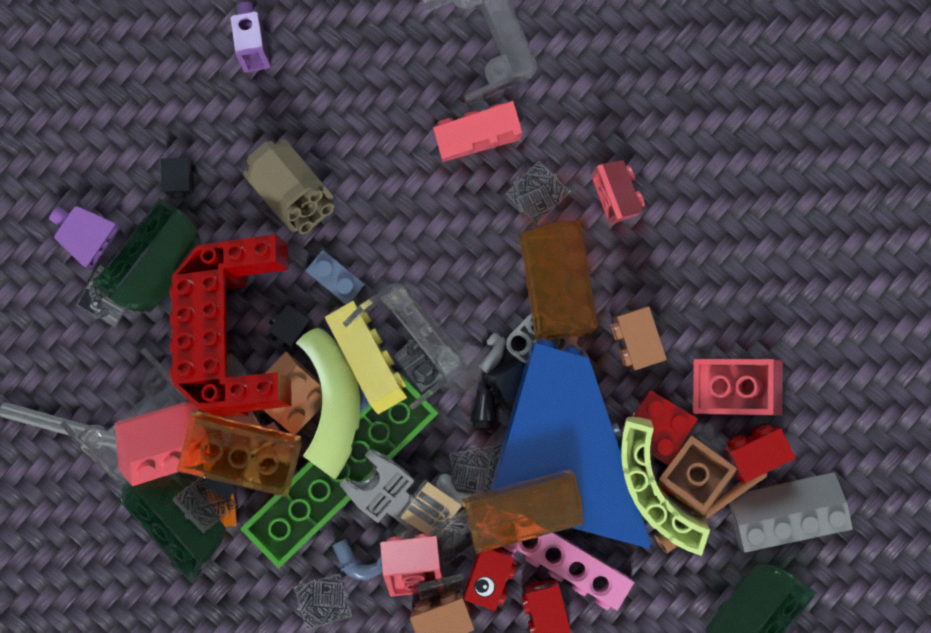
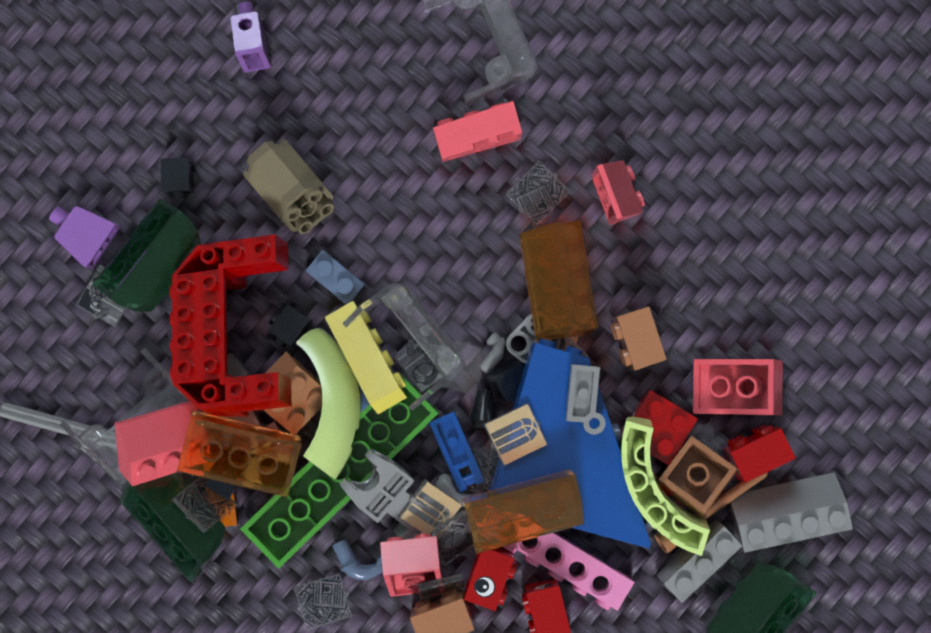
none -> blue plate [429,411,485,492]
none -> piece [483,403,548,466]
none -> light grey hinge [565,364,606,435]
none -> light grey brick [656,519,742,603]

